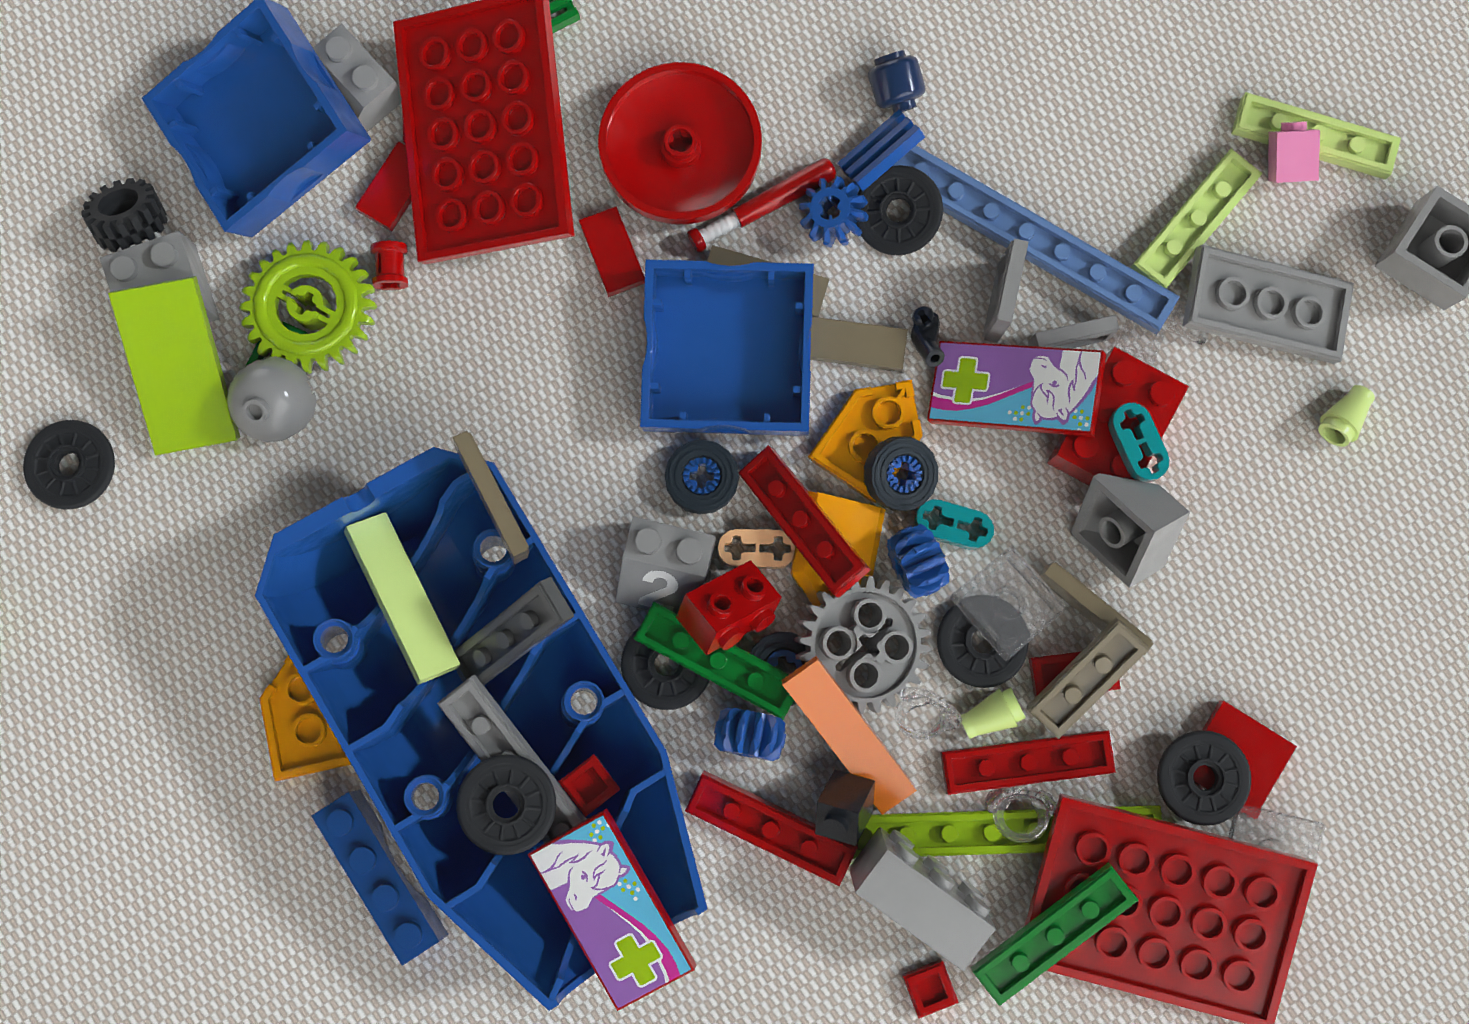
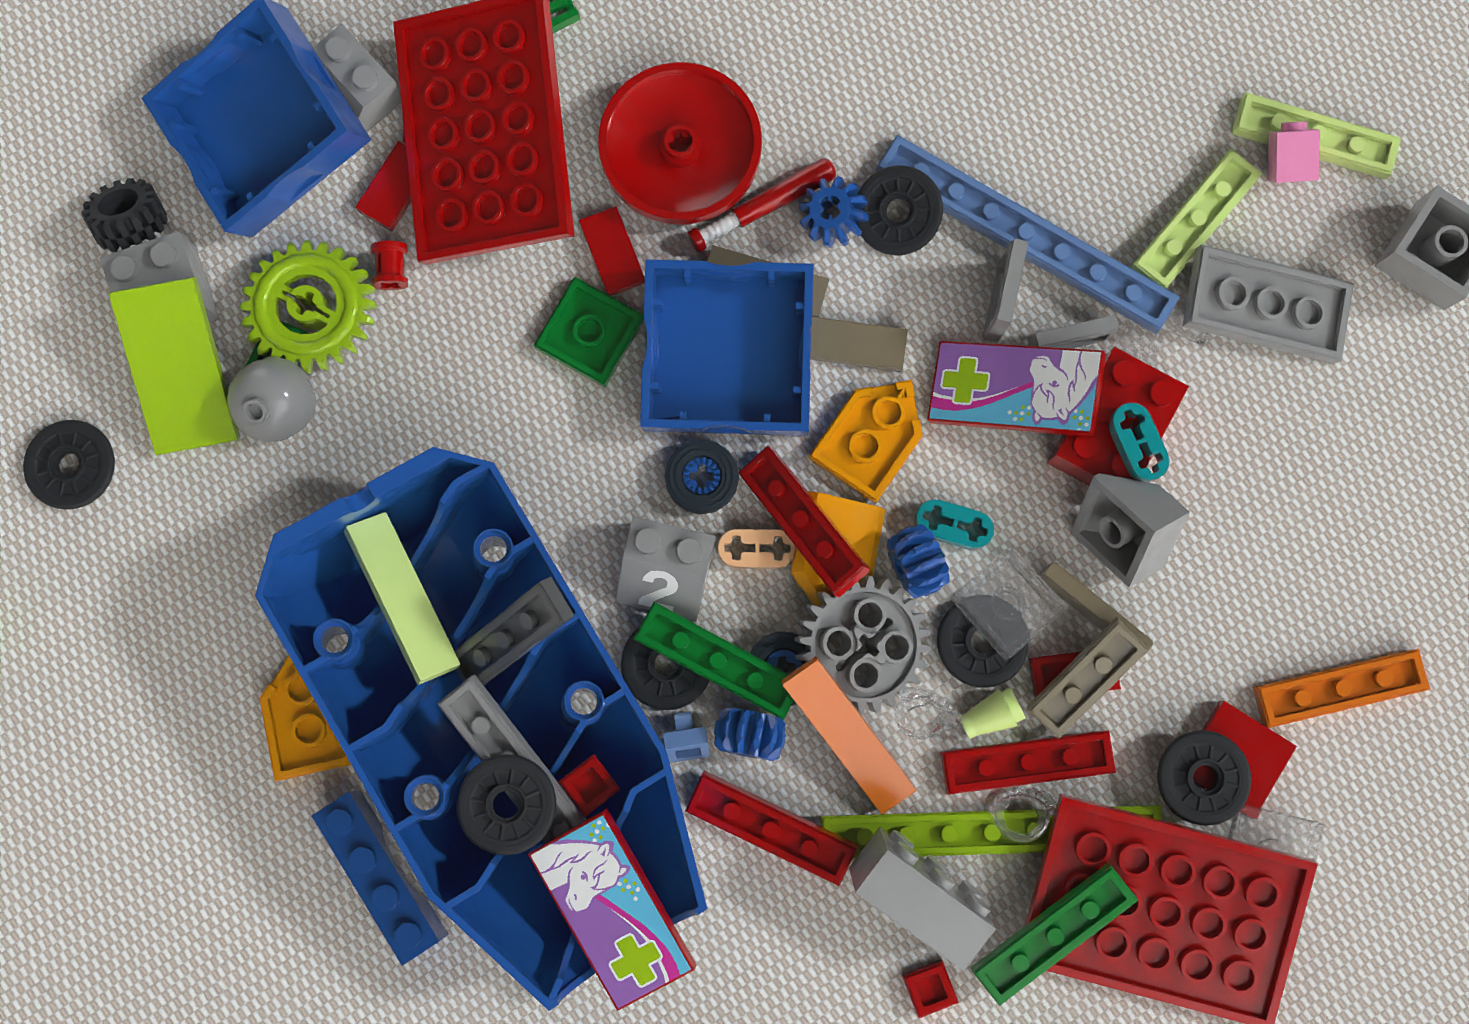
dark tan tile [453,431,529,564] -> none
red brick [676,560,782,655] -> none
black brick [815,769,875,846] -> none
blue tile [837,109,925,191] -> none
black bush [864,437,938,511] -> none
dark blue head [868,50,926,114] -> none
black arm [911,306,945,367] -> none
yellowish green cone [1318,385,1375,447] -> none
none -> green tile [533,276,644,388]
none -> medium blue tile [663,711,711,763]
none -> orange tile [1252,649,1431,728]

